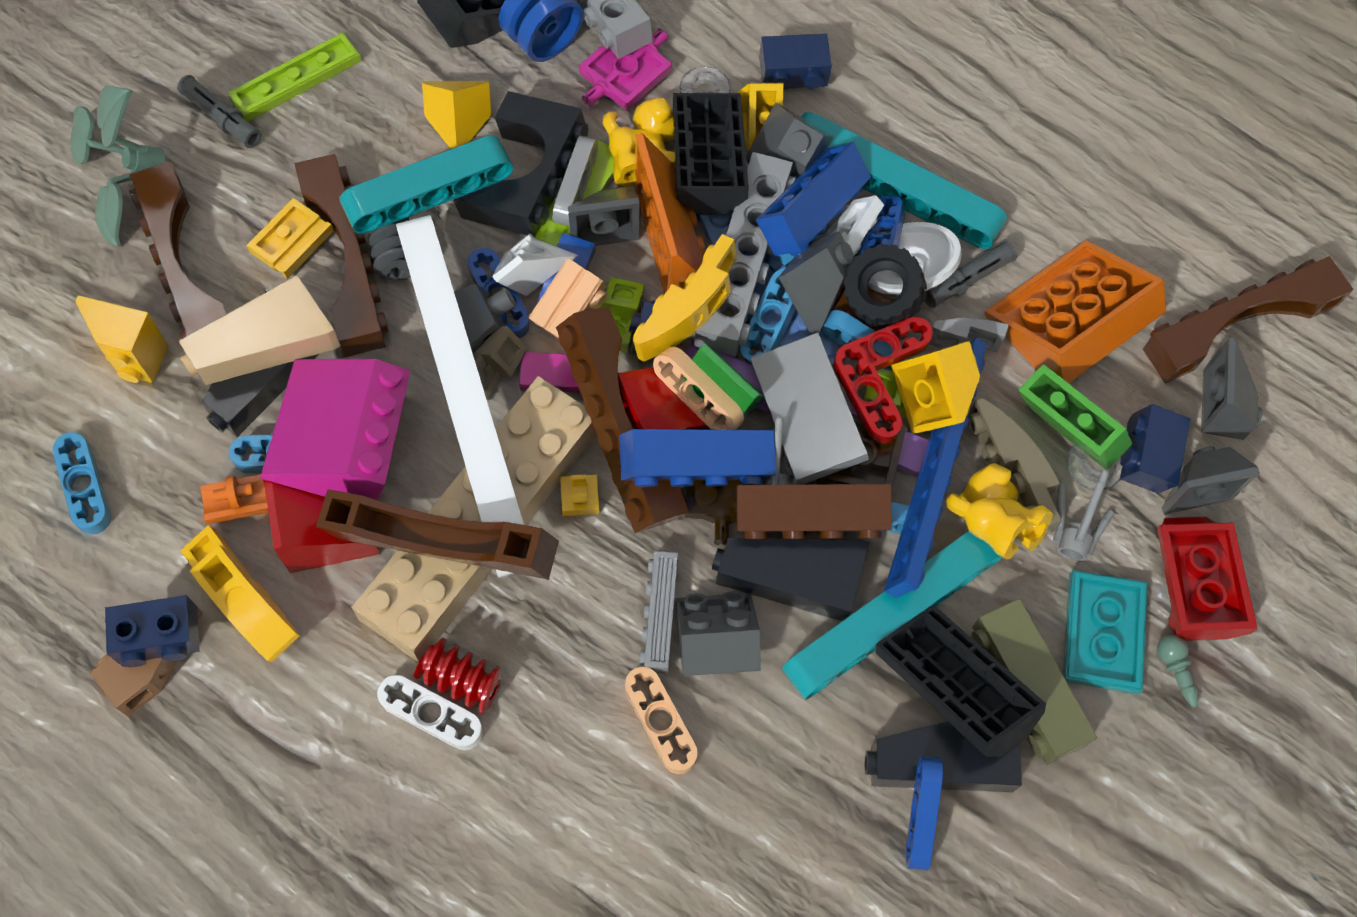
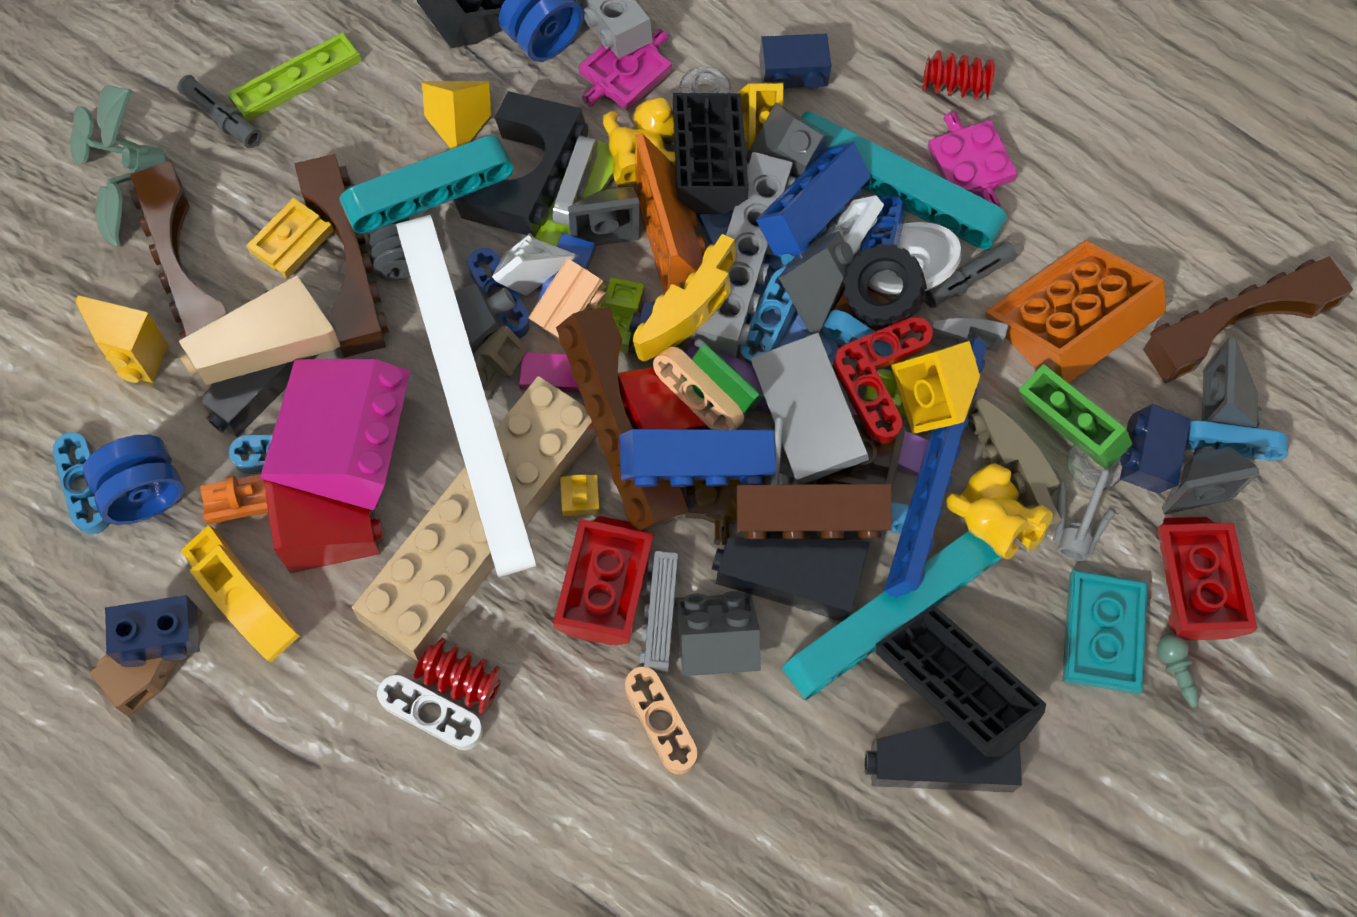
reddish brown arch [316,489,559,580] -> none
blue beam [906,756,943,871] -> none
olive brick [972,599,1098,765] -> none
none -> blue wheel [82,434,184,525]
none -> red slope [553,516,654,645]
none -> red piece [922,50,995,100]
none -> dark pink plate [928,111,1017,207]
none -> dark azure beam [1185,421,1288,461]

